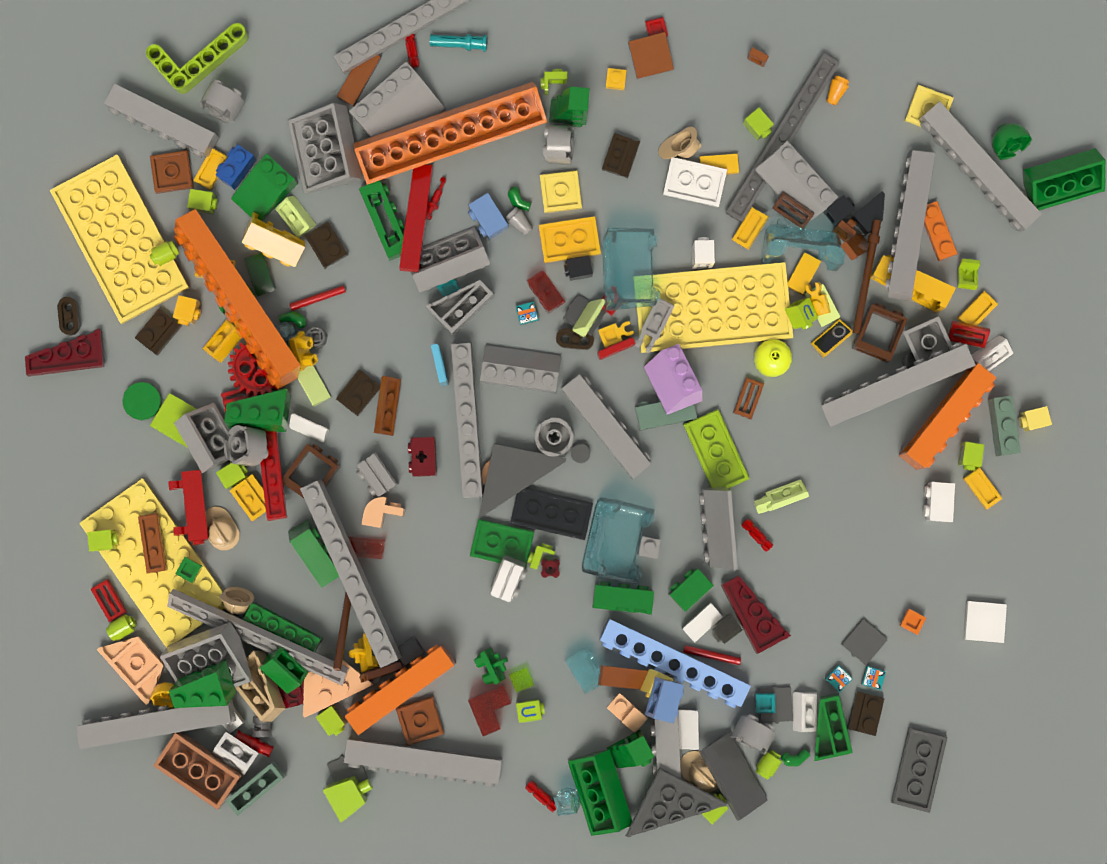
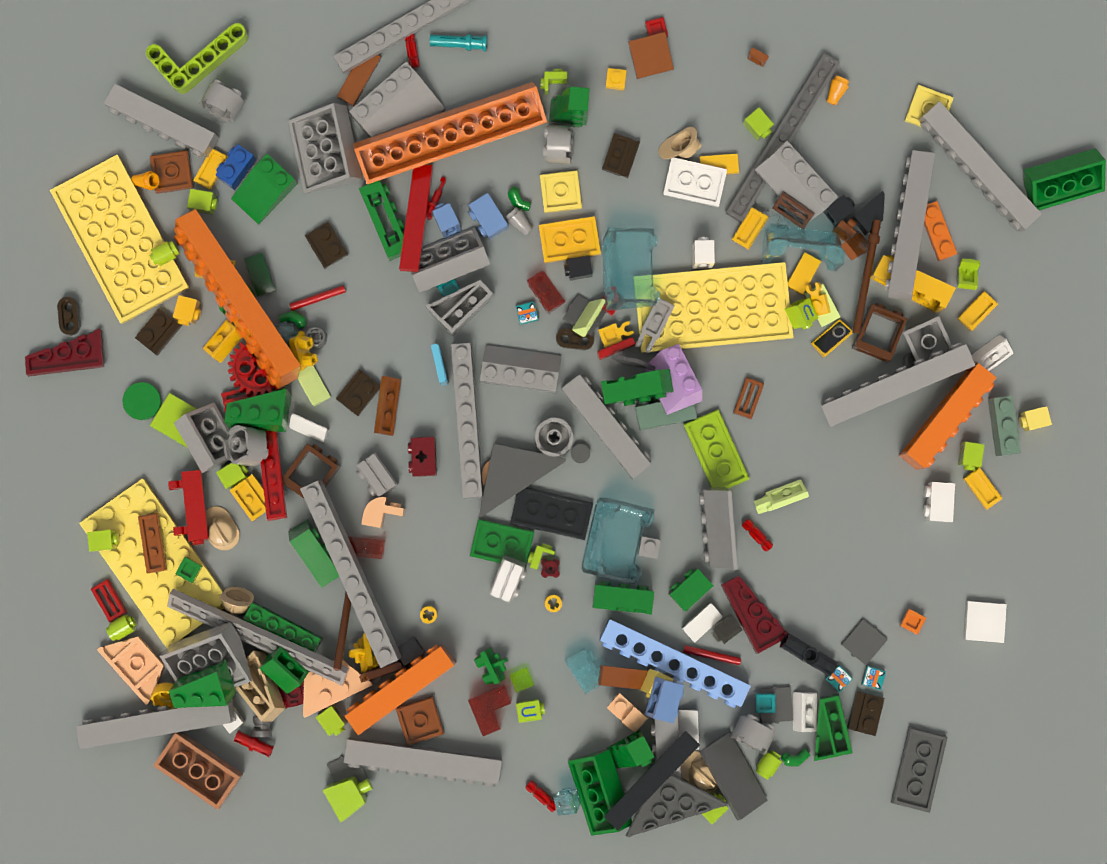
white brick [212,732,258,775] -> none
sand green brick [226,760,287,816] -> none
wedge [242,212,305,267] -> none
yellowish green slope [275,196,316,238] -> none
neon yellow cylinder [754,339,792,377] -> none
red tile [948,321,990,348] -> none
green cylinder [992,123,1032,160] -> none
none -> light orange cone [131,171,159,190]
none -> yellow bush [420,606,437,624]
none -> medium blue brick [432,203,461,239]
none -> yellow bush [545,594,562,612]
none -> green wedge [601,369,674,406]
none -> black tile [604,731,700,831]
none -> dark grey piece [611,355,655,370]
none -> black piece [779,633,838,676]

